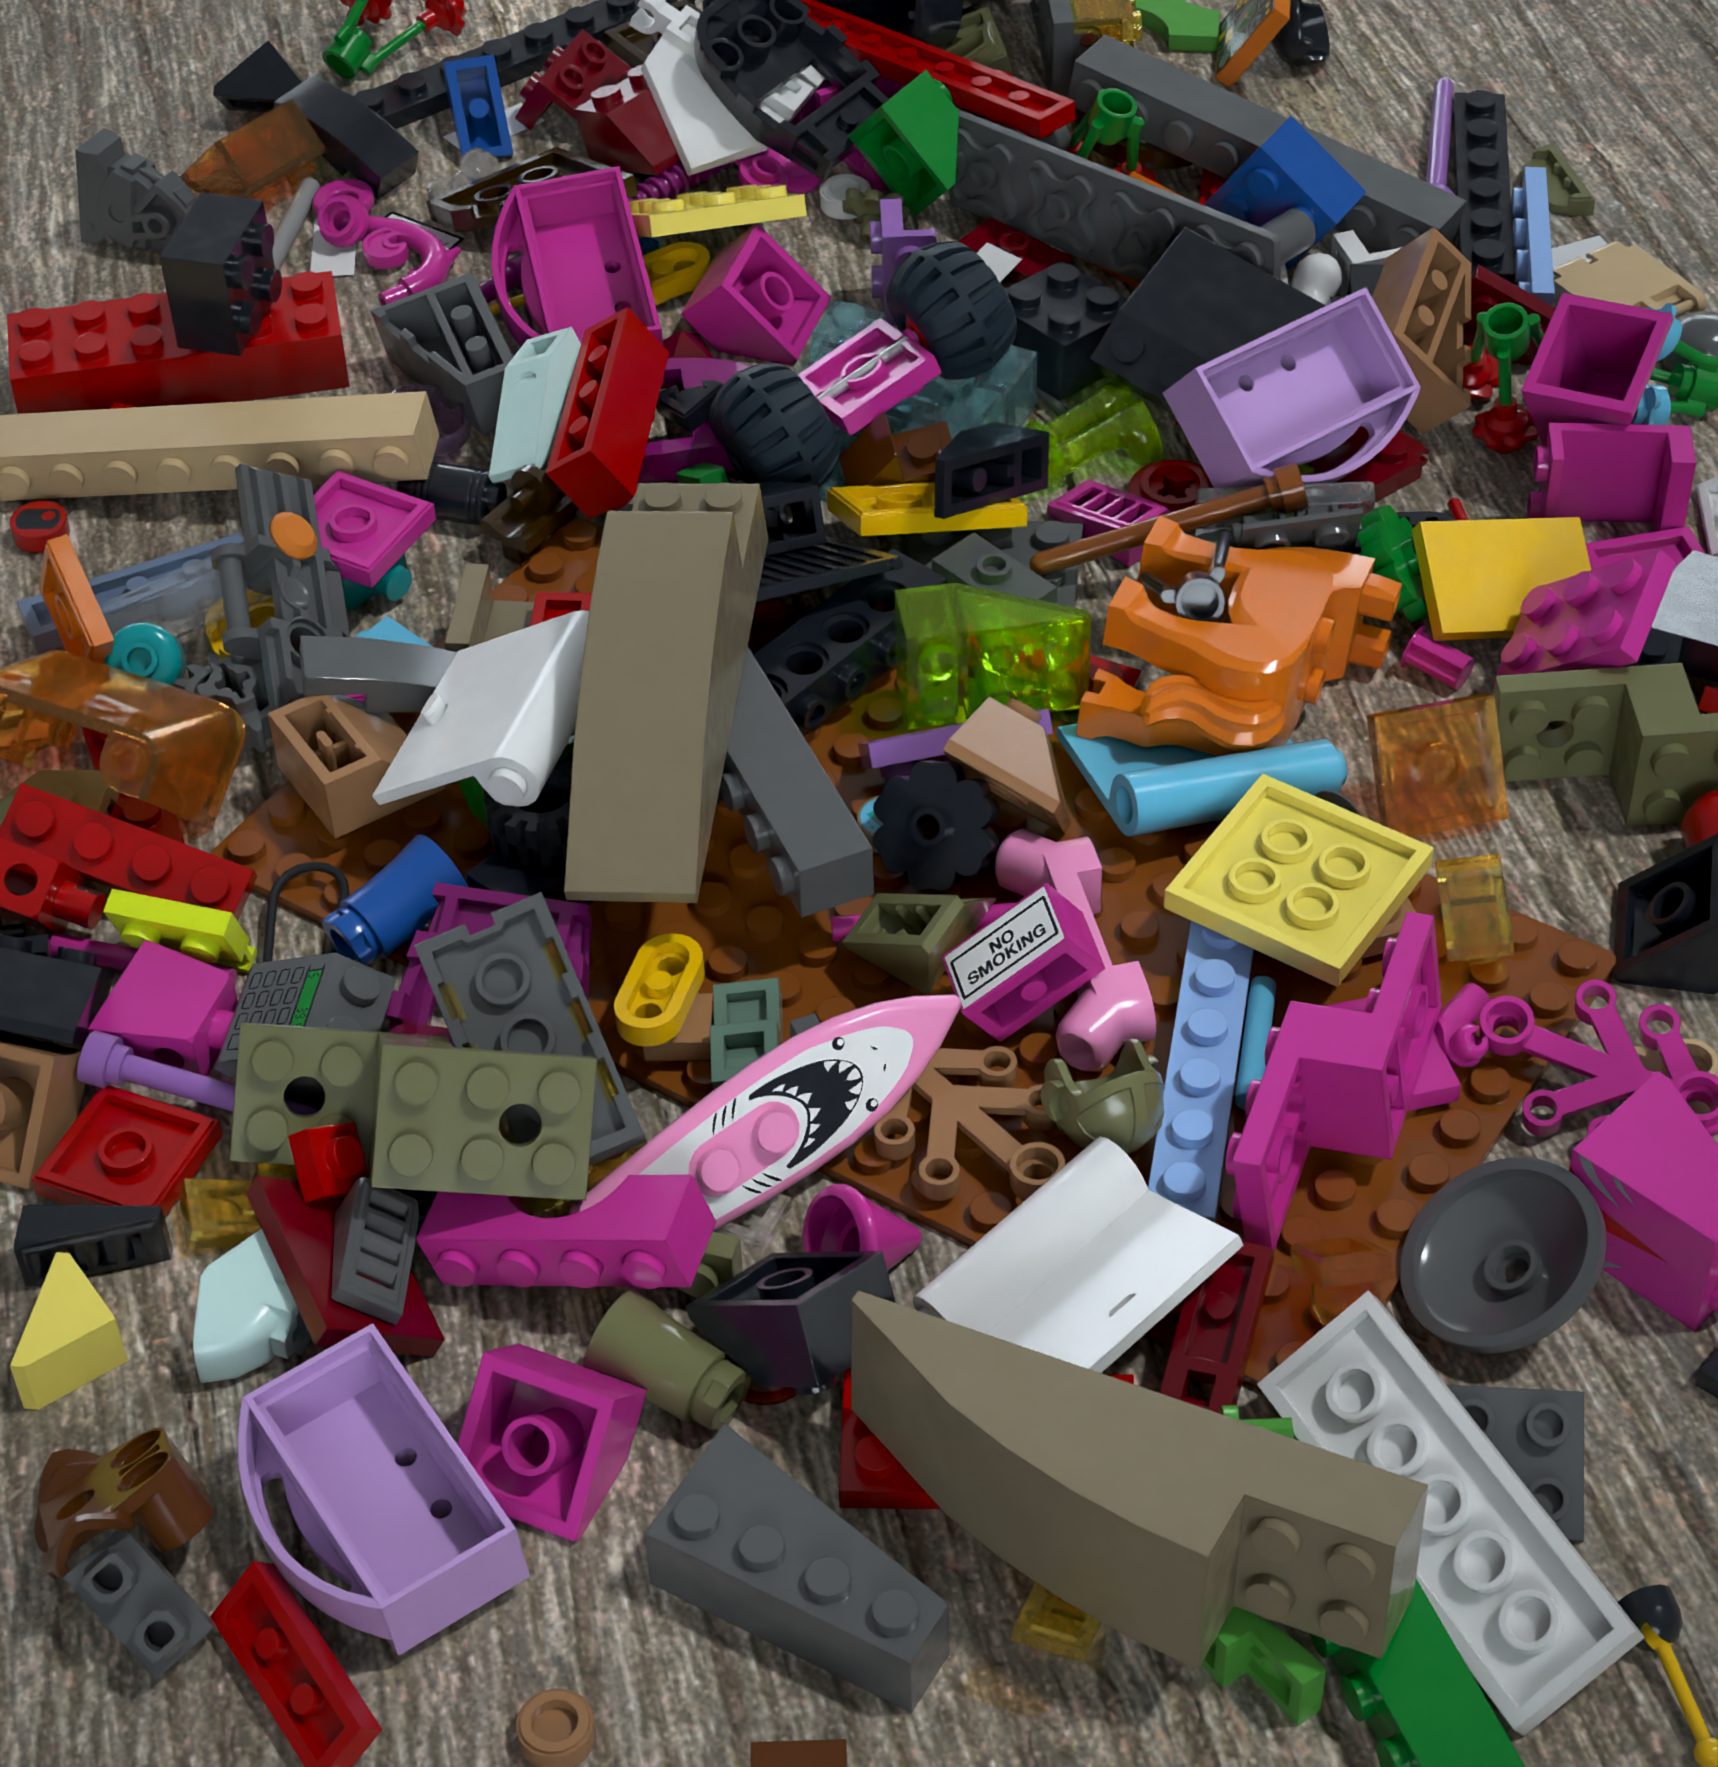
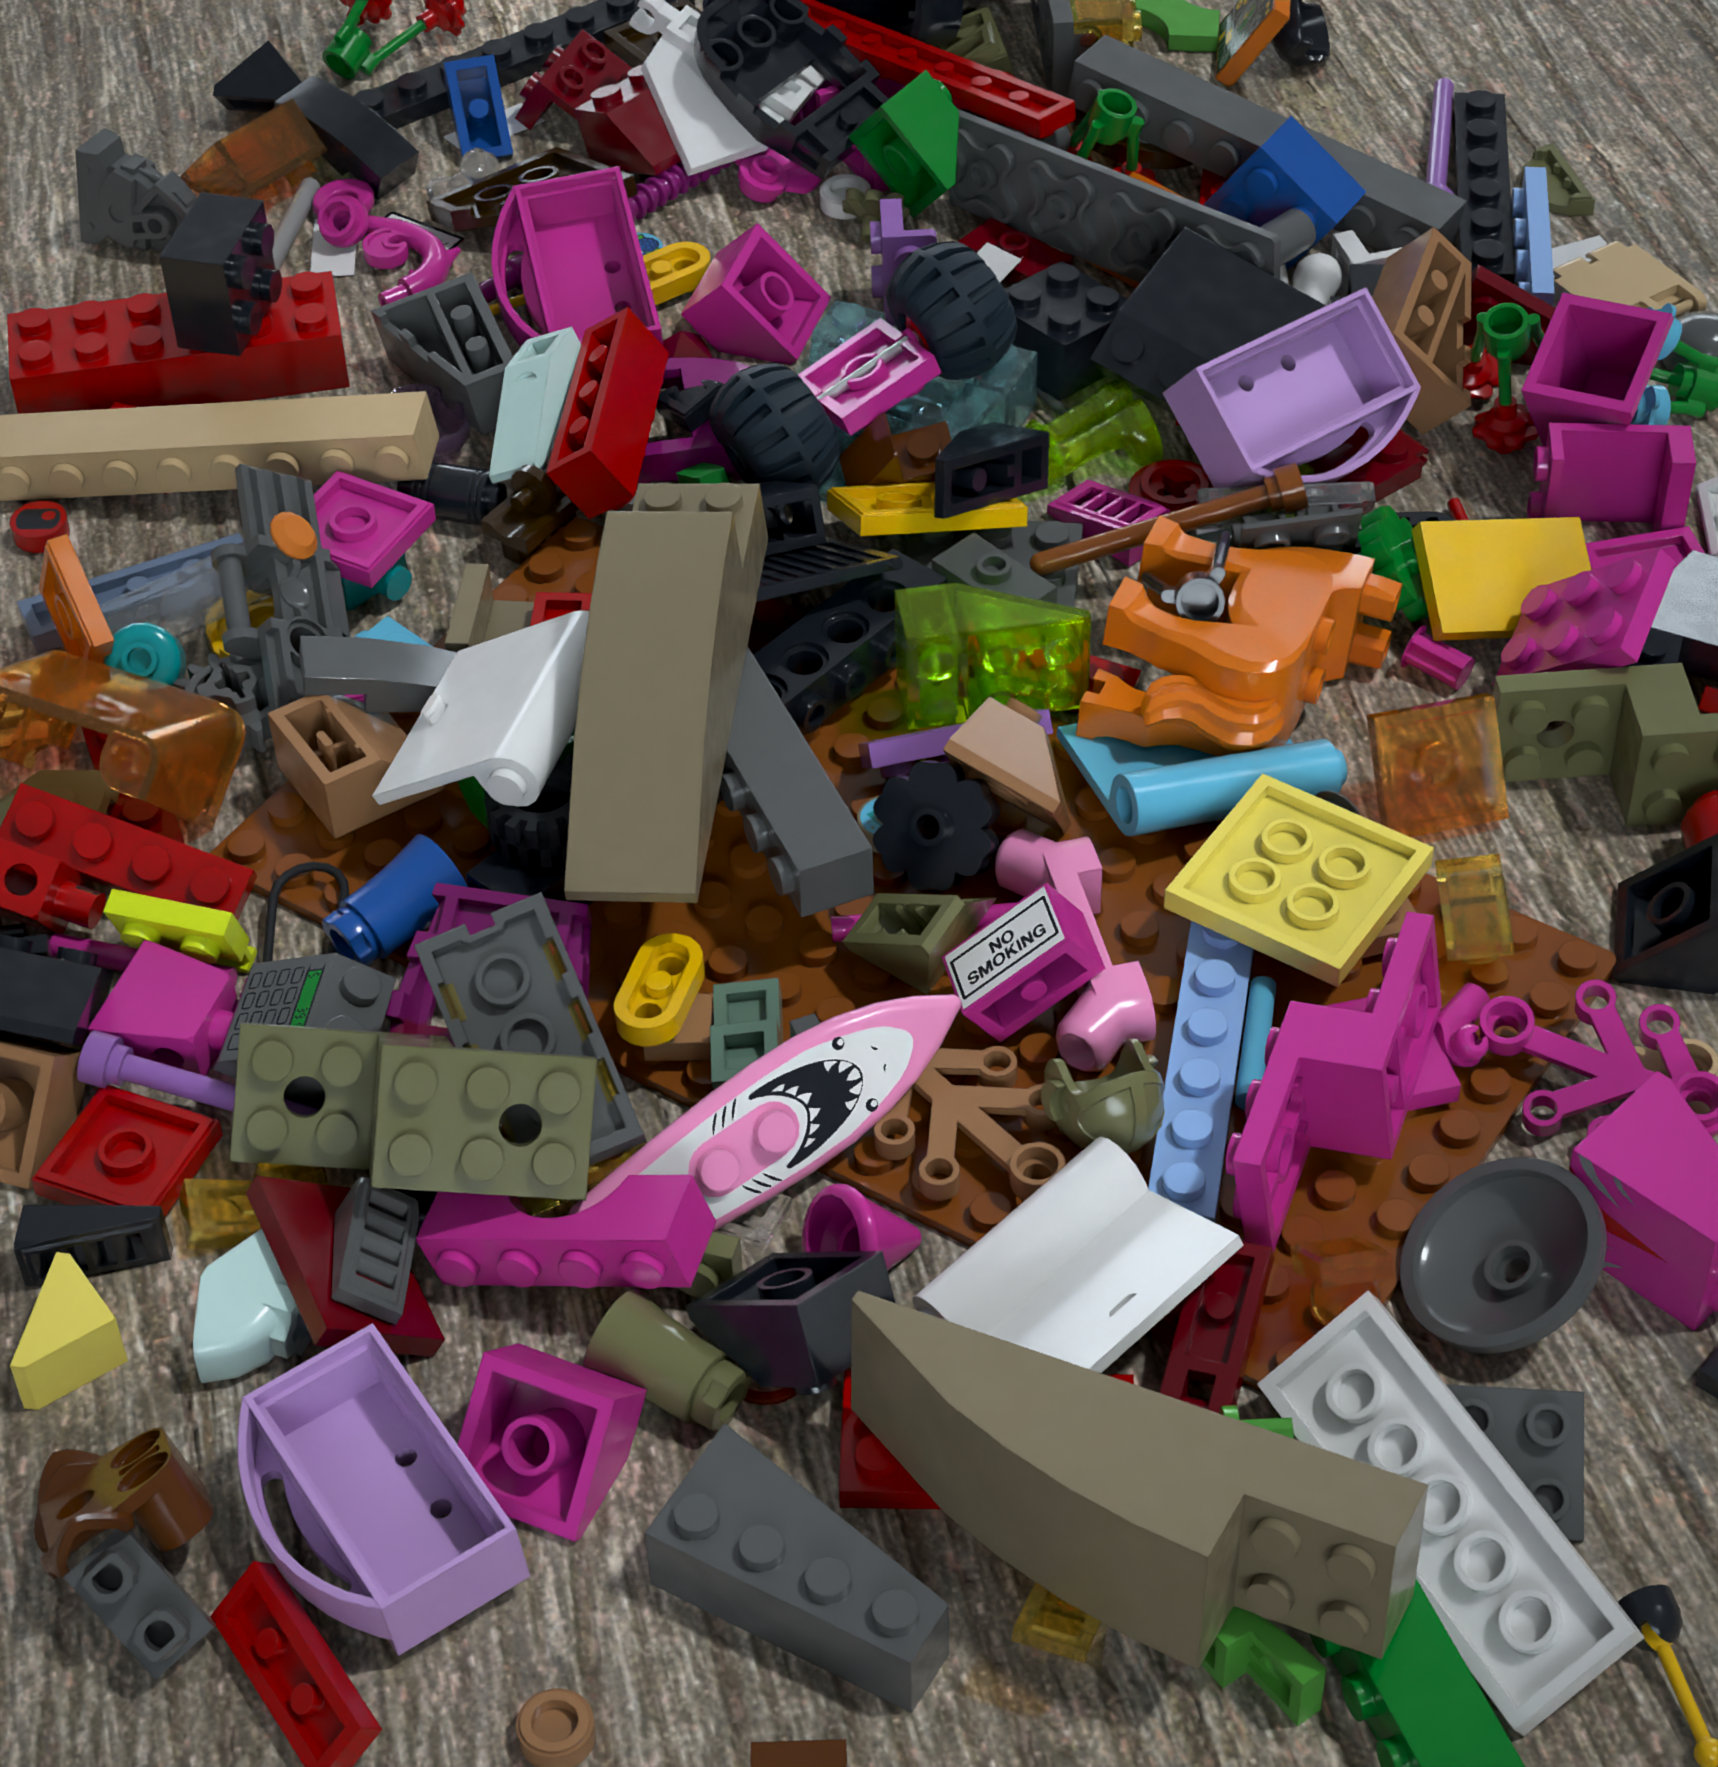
red plate [288,1122,369,1203] -> none
light yellow plate [629,184,807,237] -> none

